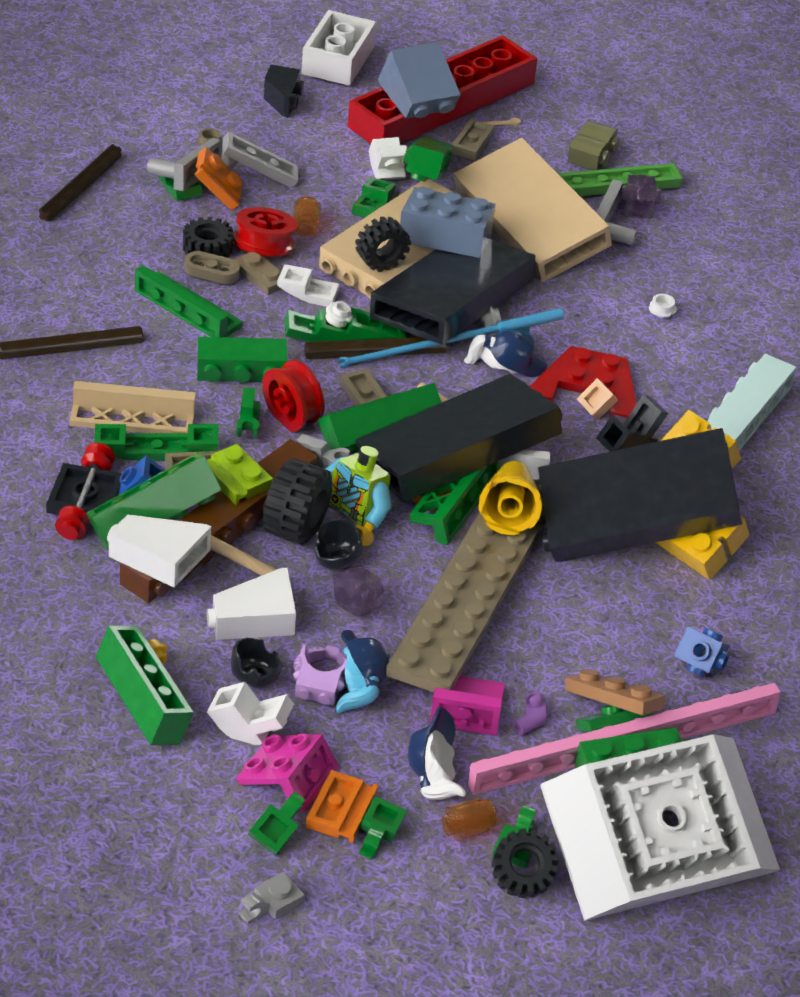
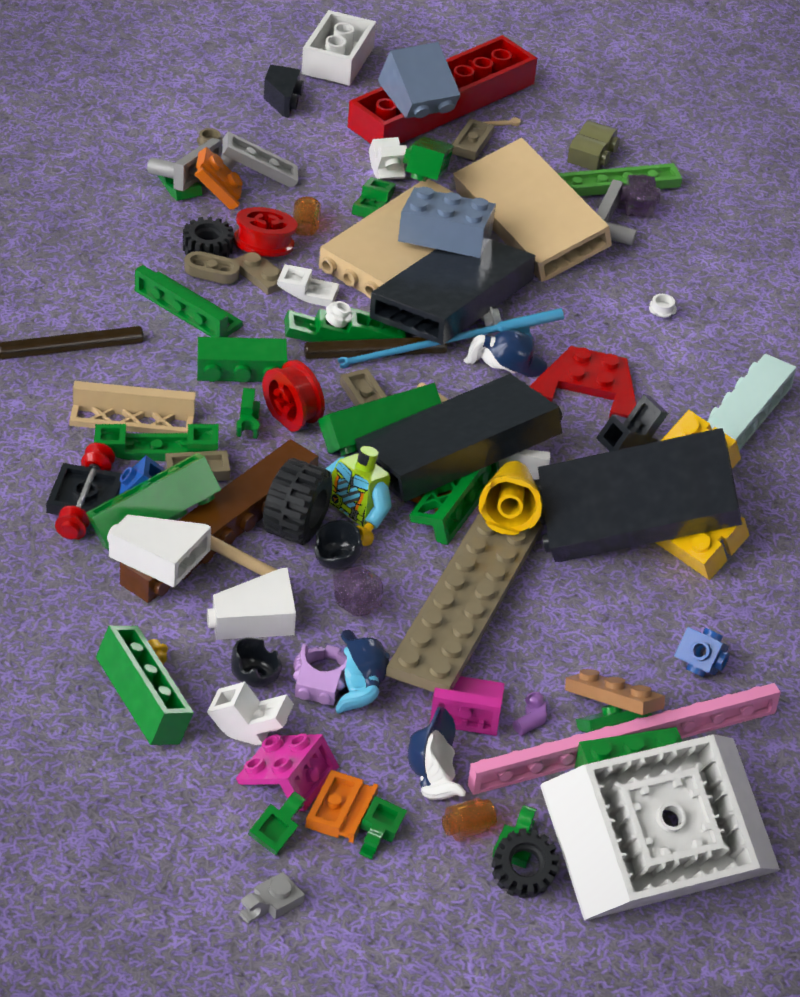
dark brown axle [39,144,122,222] -> none
lime plate [207,444,273,505] -> none
light grey plate [296,434,351,469] -> none
black tyre [355,216,411,272] -> none
light nougat plate [577,378,618,420] -> none

